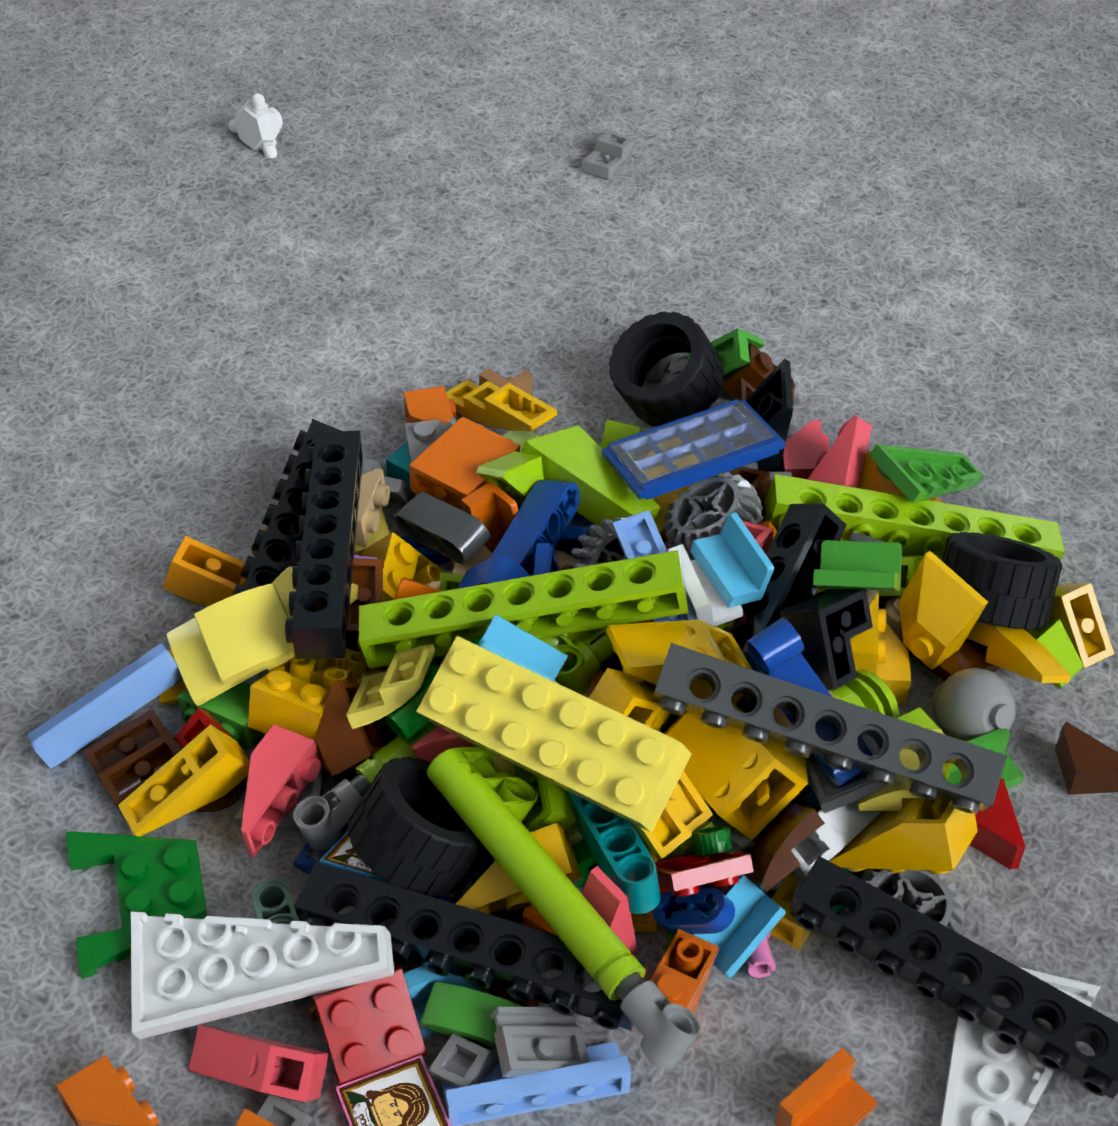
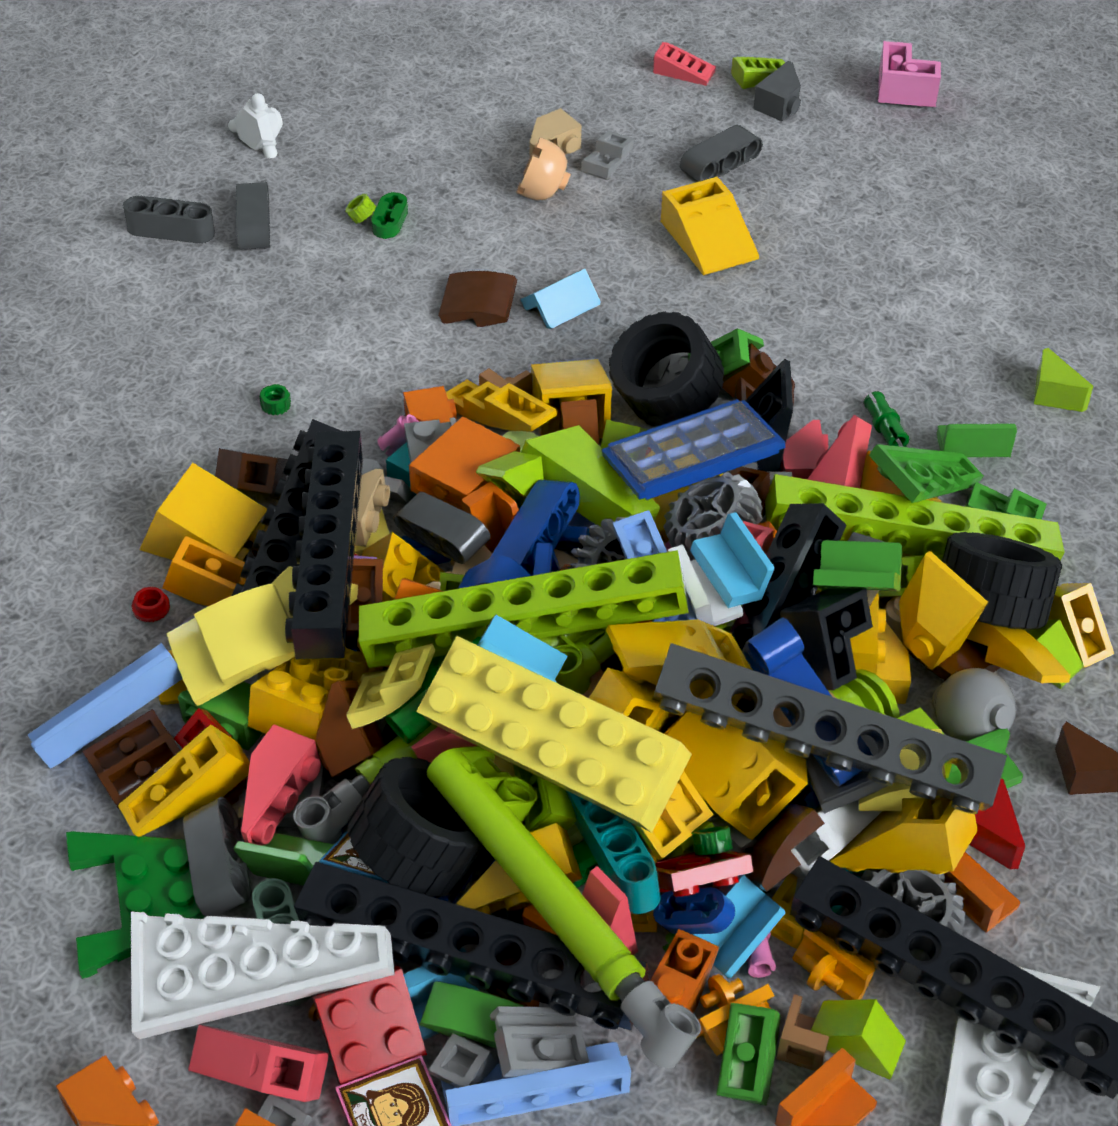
none -> dark grey beam [123,196,215,243]
none -> red plate [131,587,170,622]
none -> yellow slope [139,462,267,561]
none -> dark grey beam [183,797,251,917]
none -> reddish brown slope [215,448,288,494]
none -> bright green panel [233,833,334,886]
none -> dark grey beam [236,182,271,250]
none -> green axle [259,384,291,415]
none -> lime axle [345,194,376,224]
none -> green beam [371,192,408,239]
none -> bright pink pin [377,414,419,456]
none -> reddish brown slope [438,271,517,327]
none -> light nougat cylinder [516,137,571,200]
none -> panel [520,269,601,329]
none -> tan slope [530,108,582,157]
none -> yellow slope [531,359,612,439]
none -> dark orange slope [559,399,599,445]
none -> coral slope [653,42,716,86]
none -> yellow slope [660,176,759,275]
none -> dark grey beam [680,125,763,182]
none -> light orange hips [696,974,775,1056]
none -> bright green slope [716,1003,781,1106]
none -> lime slope [731,57,785,89]
none -> dark grey slope [753,61,801,122]
none -> medium nougat panel [776,994,829,1071]
none -> light orange hips [792,929,876,1000]
none -> lime slope [810,999,906,1080]
none -> green pin [863,391,910,447]
none -> bright pink brick [878,41,941,107]
none -> bright green panel [936,424,1017,457]
none -> orange panel [944,852,1020,933]
none -> bright green slope [965,482,1047,519]
none -> lime slope [1034,348,1094,412]

